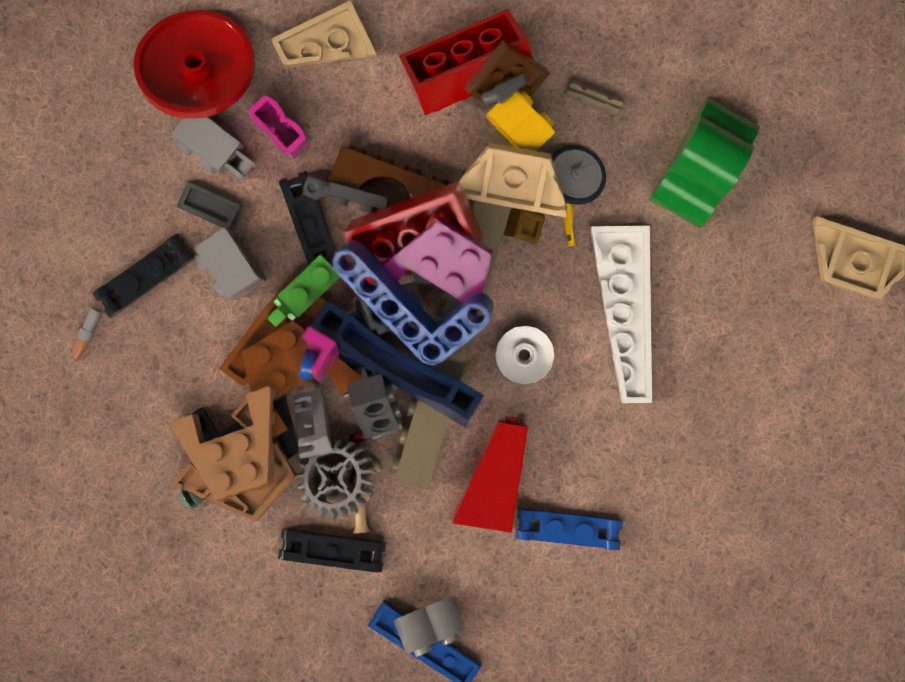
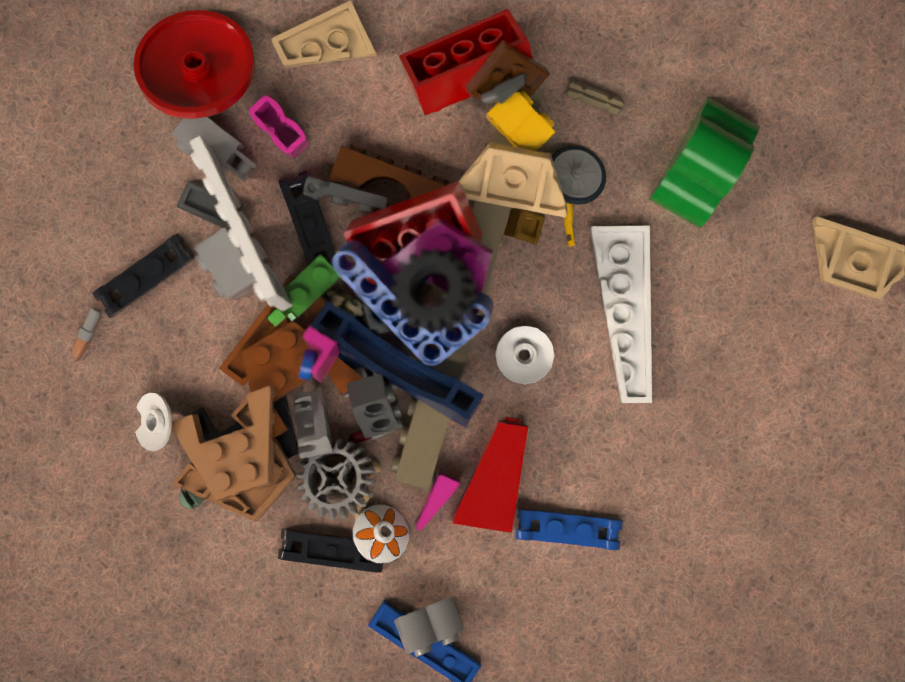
none -> white dish [136,393,172,451]
none -> white wing [189,136,293,312]
none -> dark tan axle [327,288,363,318]
none -> white dish [353,505,409,563]
none -> black tyre [392,248,478,332]
none -> dark pink slope [416,471,461,531]

